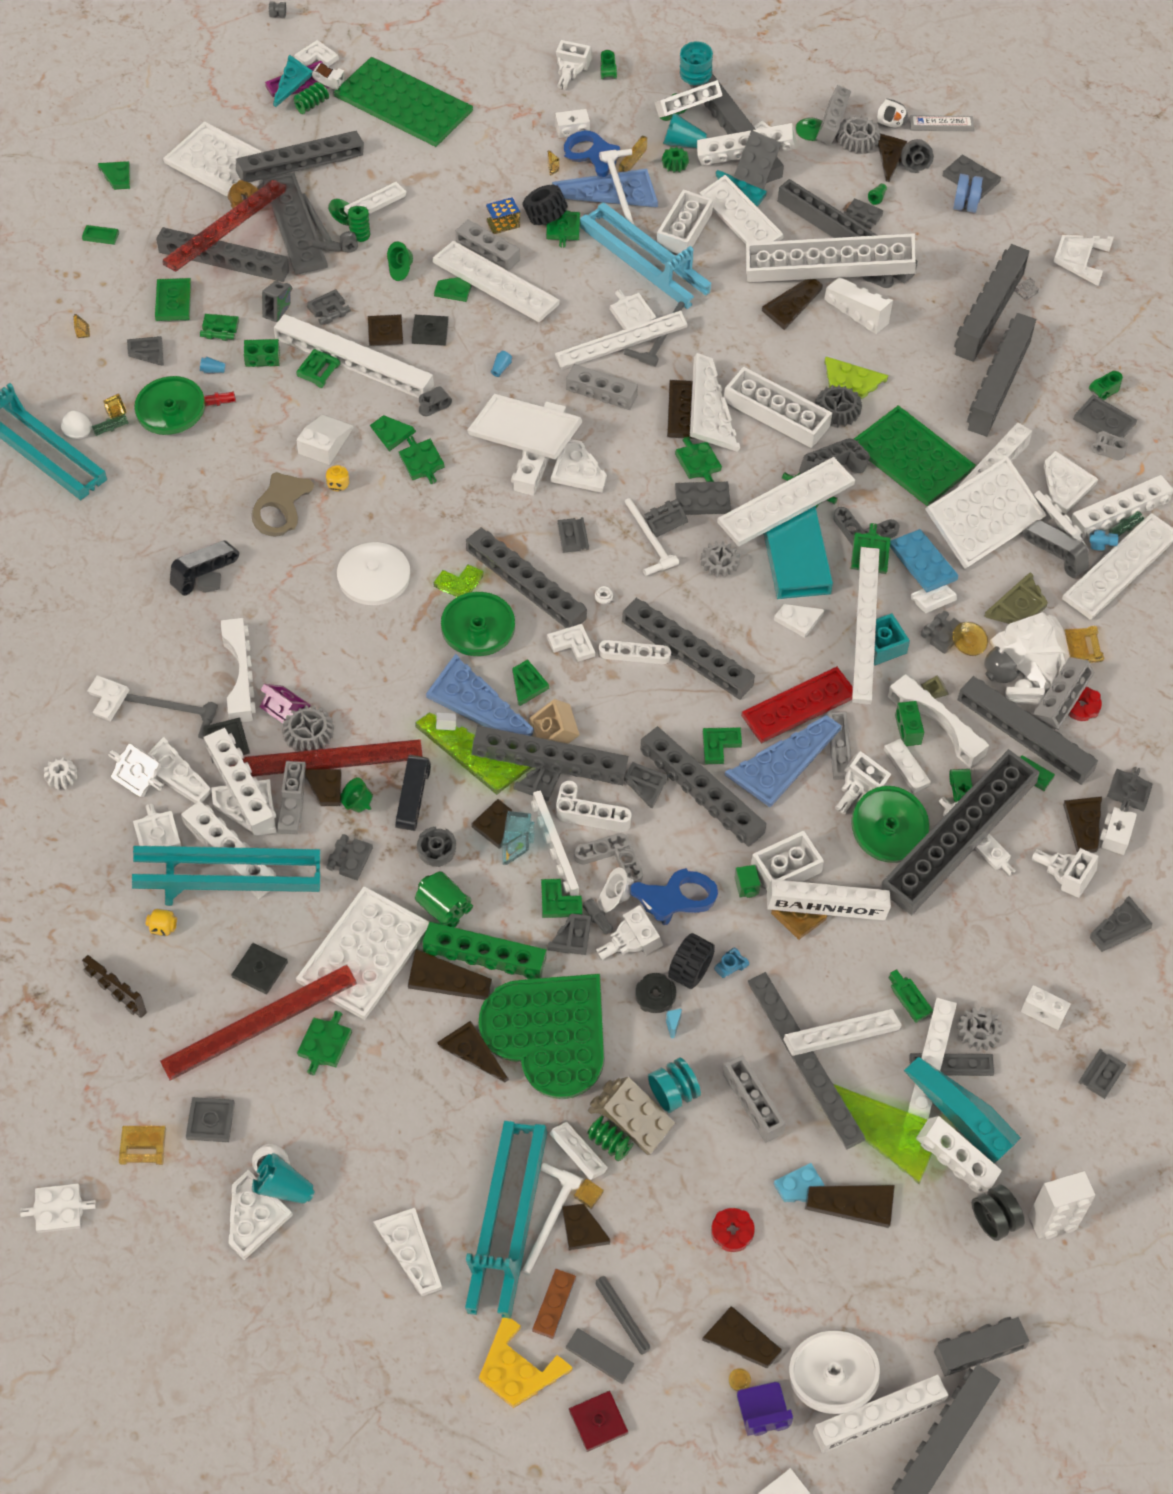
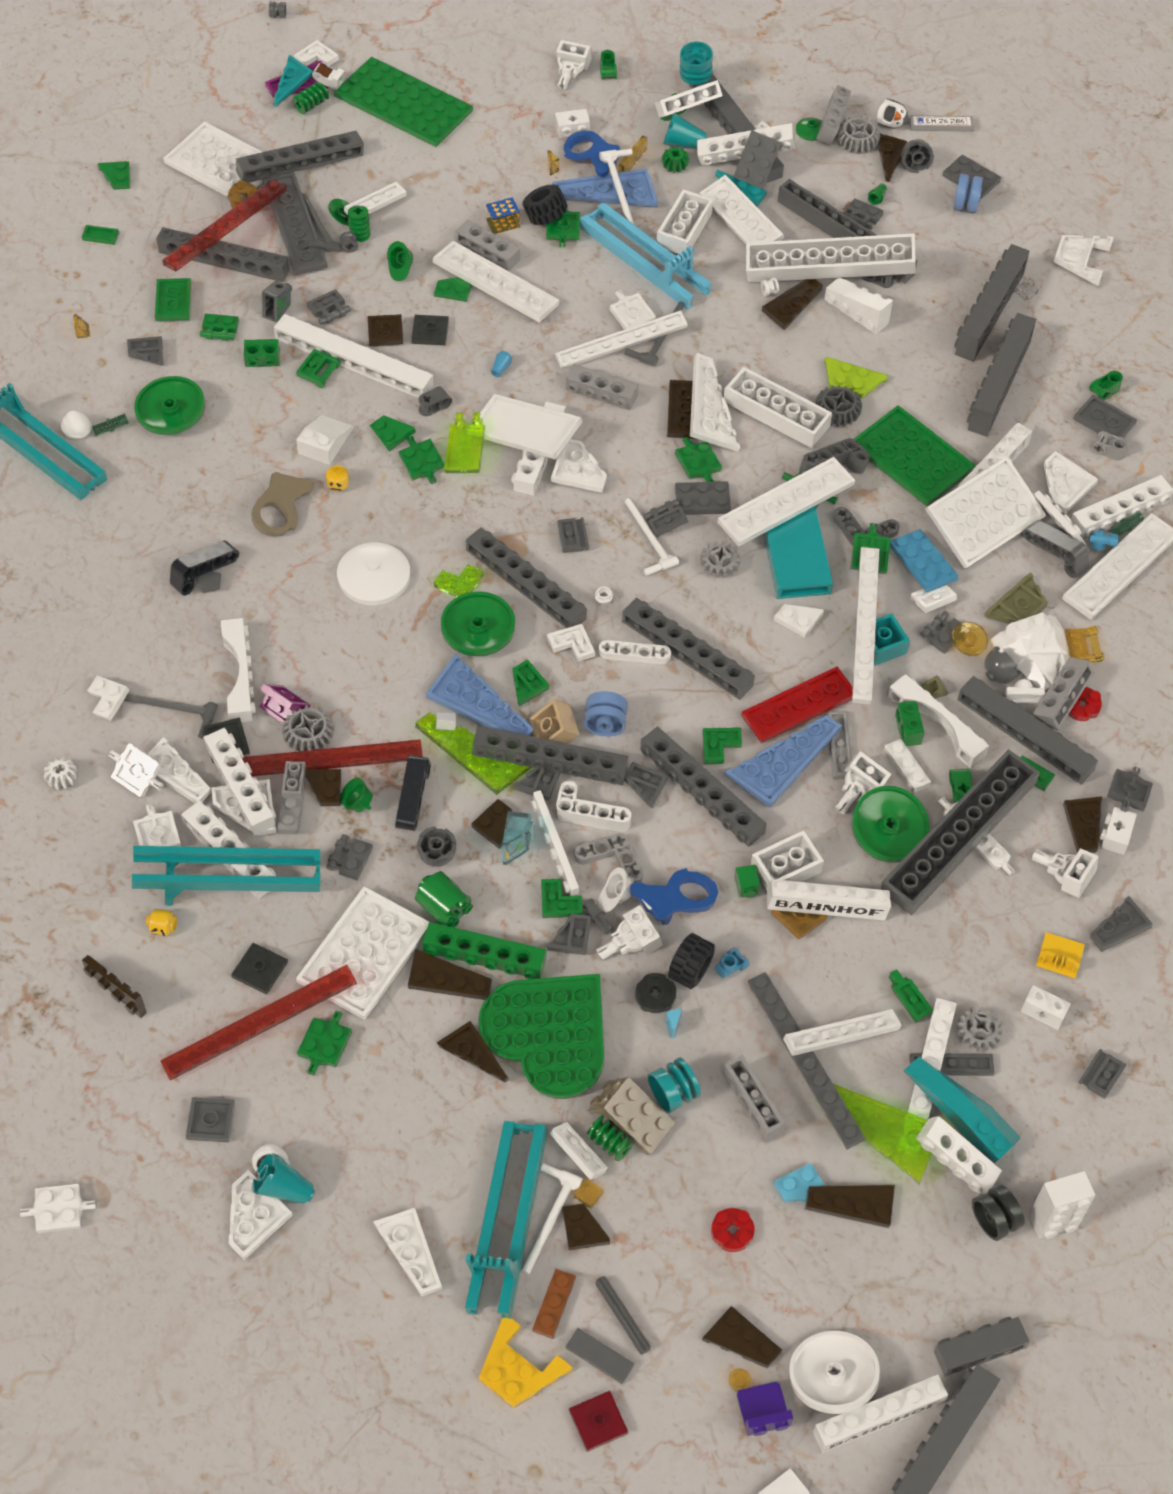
clear yellow slope [103,393,127,420] -> none
clear yellow plate [119,1126,166,1165] -> none
dark azure cone [200,356,226,373] -> none
red pin [204,391,236,406] -> none
none -> clear neon green tile [444,412,486,473]
none -> medium blue wheel [584,691,628,737]
none -> white wheel [761,277,779,297]
none -> yellow hinge [1036,932,1085,979]

